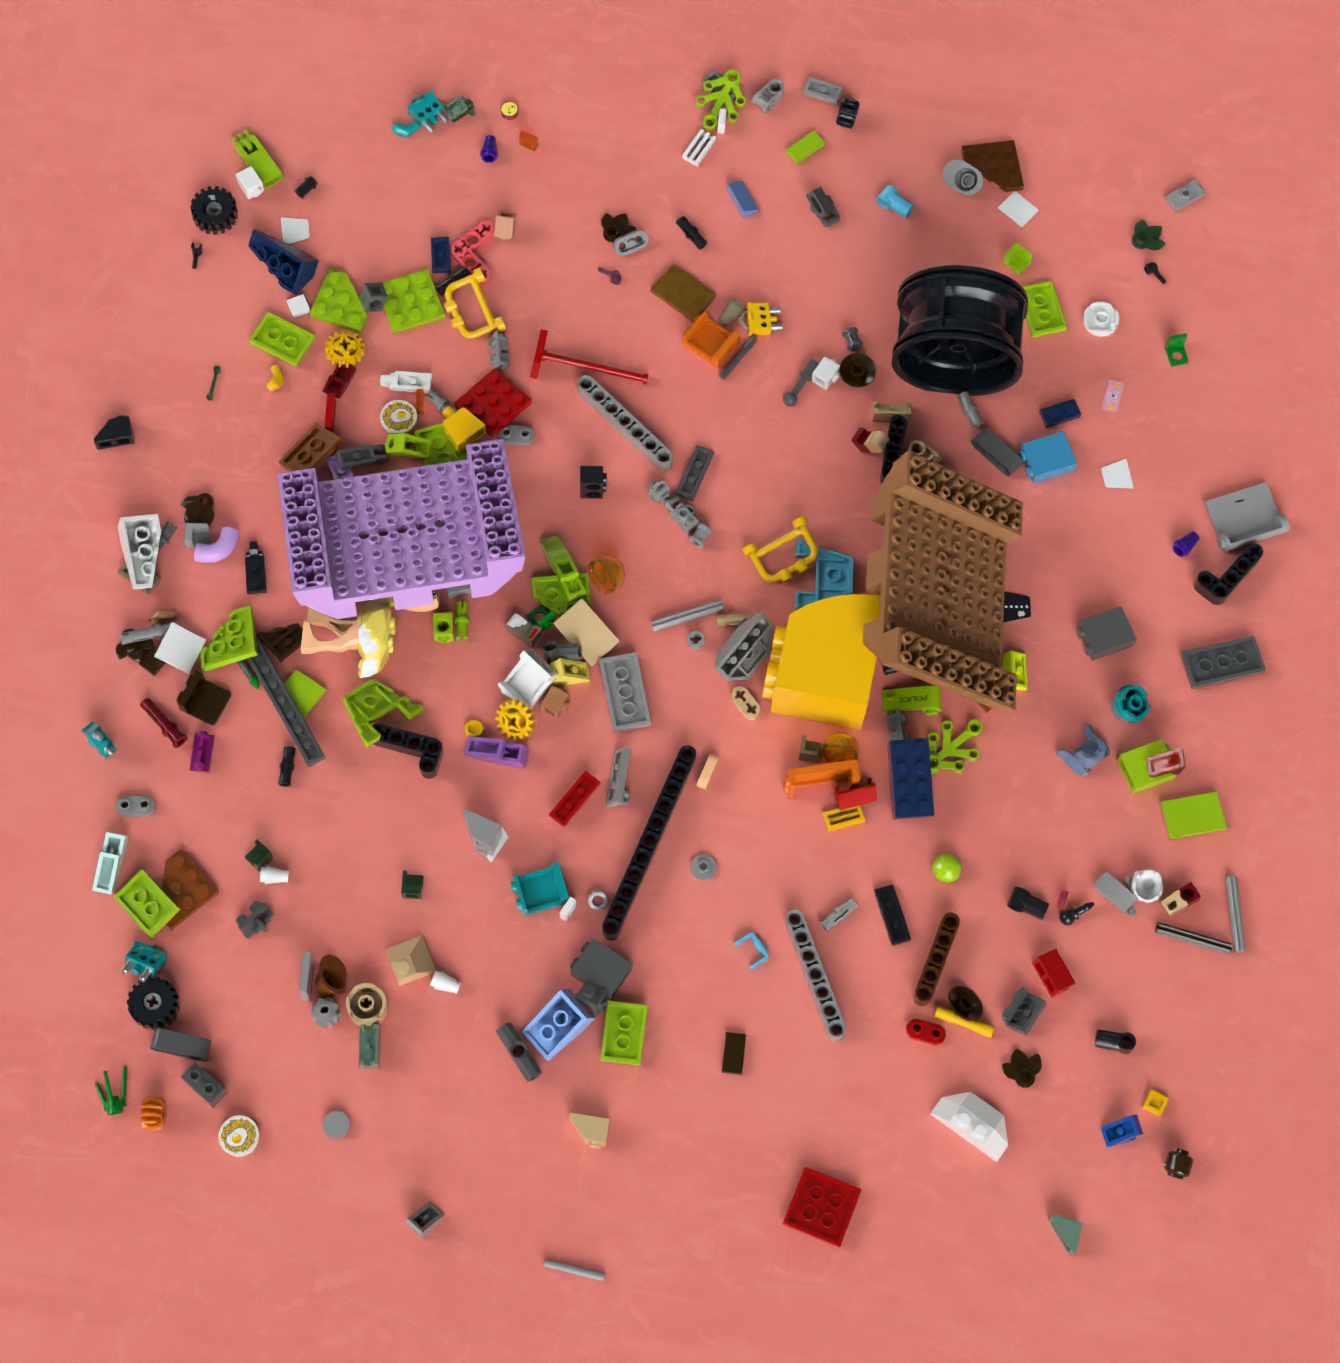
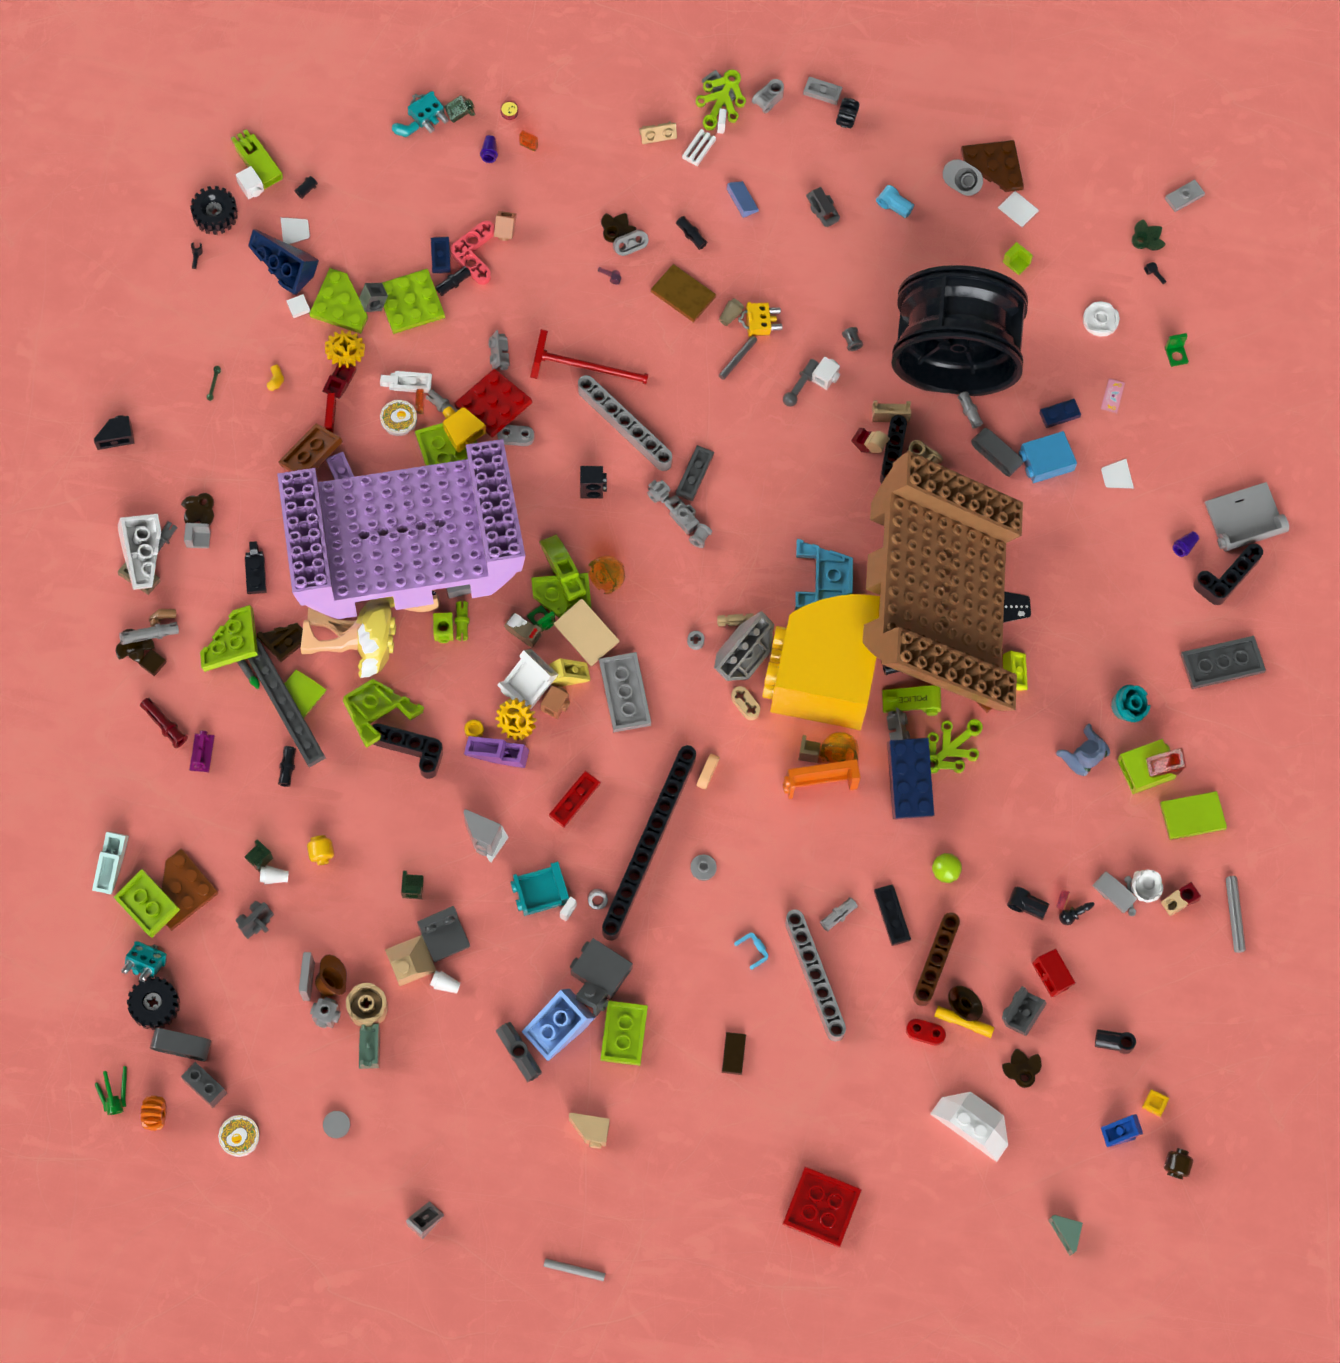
teal piece [81,721,118,759] -> none
light grey plate [115,796,156,817] -> none
white tile [154,622,206,674] -> none
dark brown bracket [177,670,231,725] -> none
lavender cylinder [194,527,240,563] -> none
lime plate [249,312,316,367] -> none
dark grey hinge [335,444,389,470] -> none
lime torso [385,433,431,459] -> none
yellow bar [444,267,506,339] -> none
dark grey piece [542,641,582,665] -> none
light grey hinge [606,747,631,807] -> none
light grey axle [651,600,724,631] -> none
orange panel [682,311,740,369] -> none
yellow bar [742,516,818,583] -> none
lime tile [786,130,825,165] -> none
yellow tile [822,805,865,832] -> none
red hinge [834,777,877,810] -> none
dark brown dish [839,353,876,387] -> none
lime tile [1022,280,1068,338] -> none
dark grey brick [1076,606,1137,661] -> none
axle [1155,922,1232,954] -> none
none -> yellow head [307,835,334,865]
none -> dark grey bracket [417,906,470,962]
none -> tan hinge [639,121,677,144]

